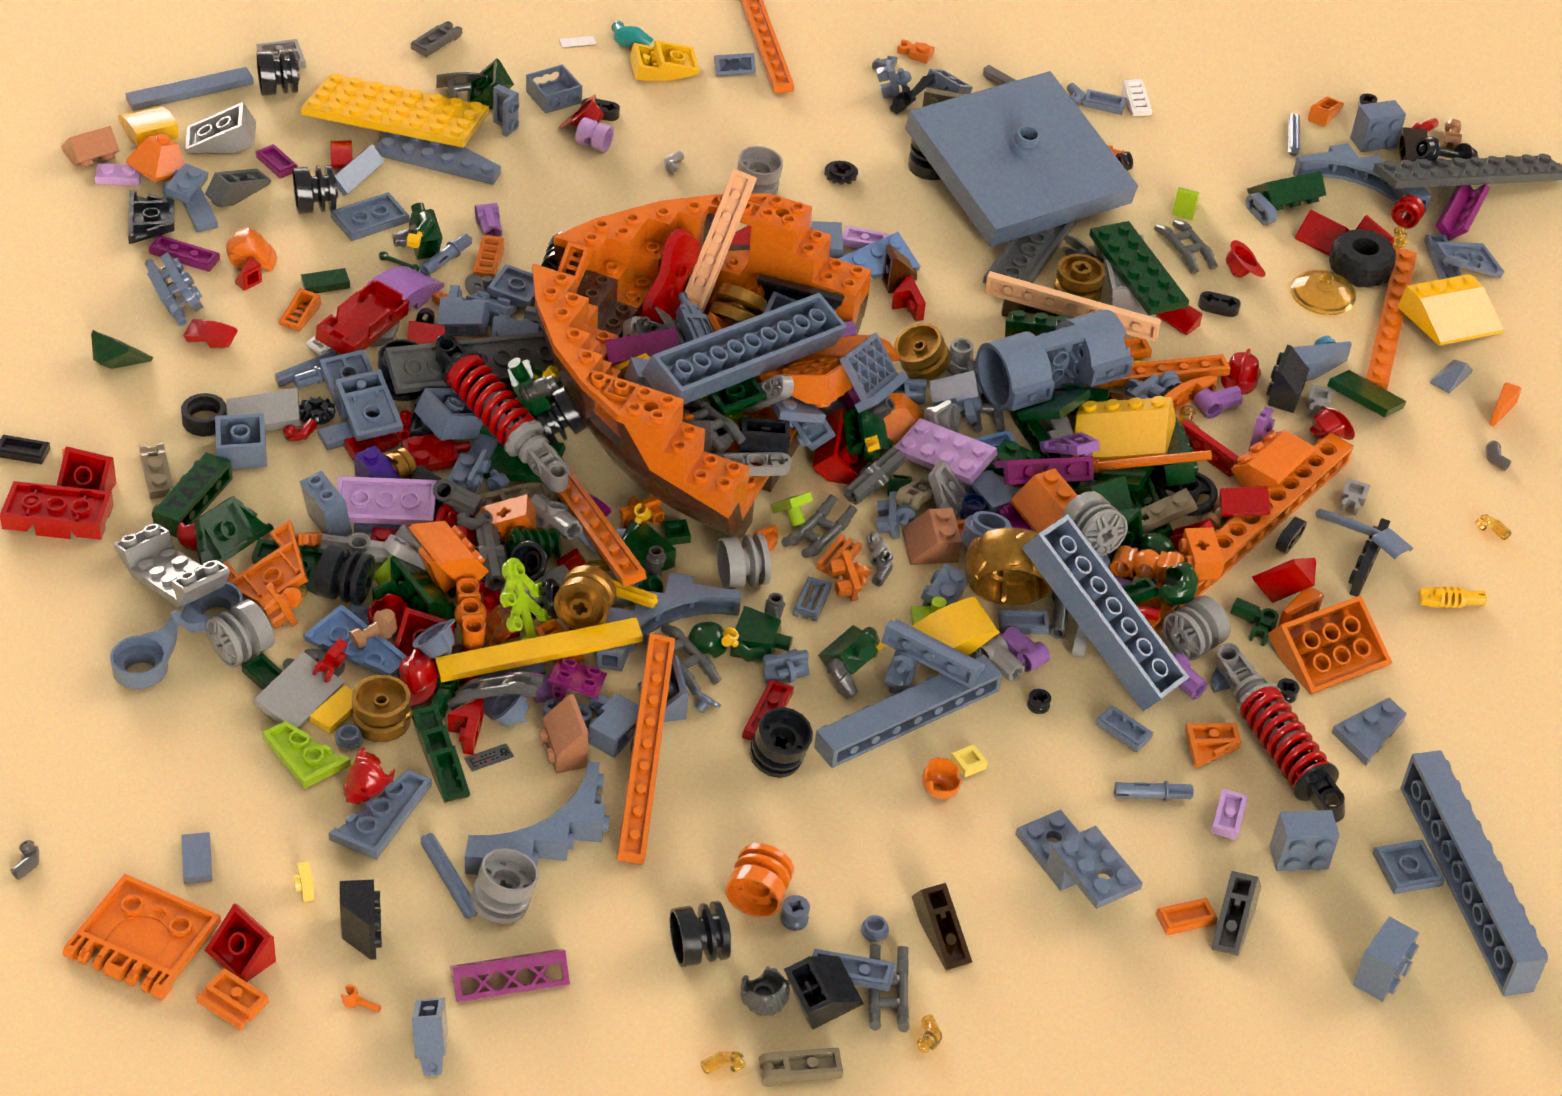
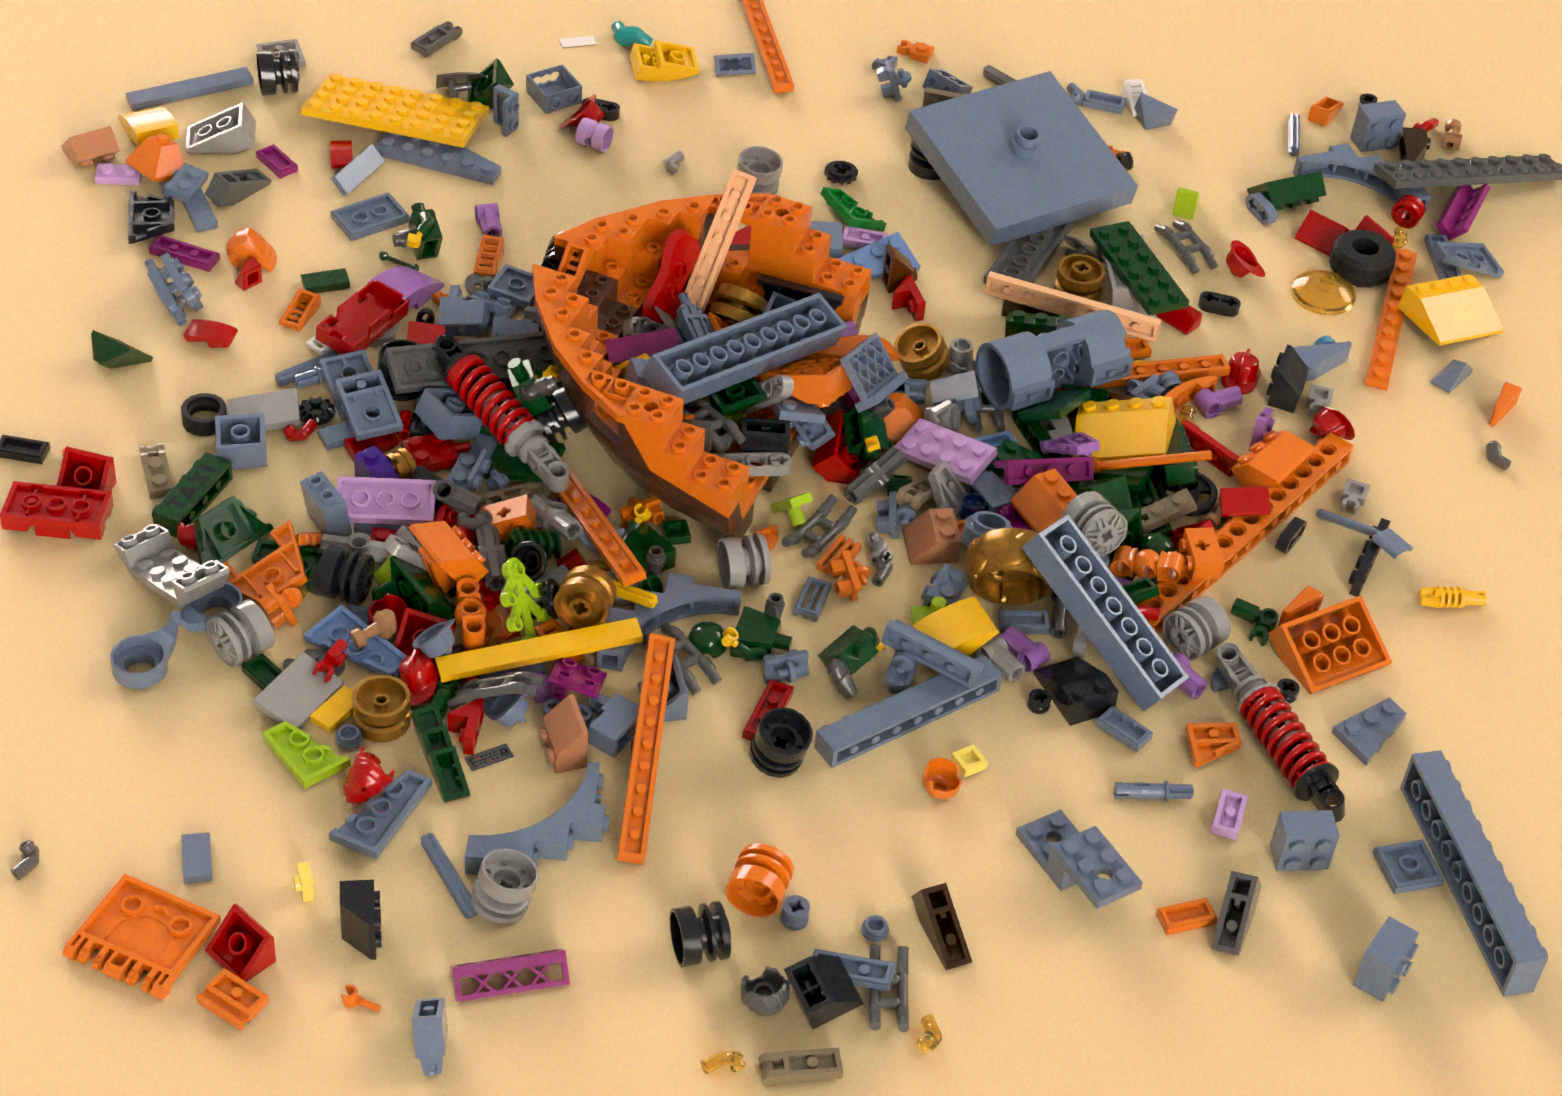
black wheel [293,164,338,214] -> none
sand blue axle [419,233,473,276] -> none
sand blue plant [694,688,721,713] -> none
black piece [890,74,935,114] -> none
dark green hair [1158,562,1199,606] -> none
red slope [1252,557,1316,603] -> none
dark green tile [1327,370,1406,417] -> none
black piece [1414,136,1478,161] -> none
clear yellow arm [1475,514,1512,540] -> none
none -> green wing [820,187,887,231]
none -> black slope [1033,657,1119,726]
none -> sand blue slope [1134,93,1178,130]

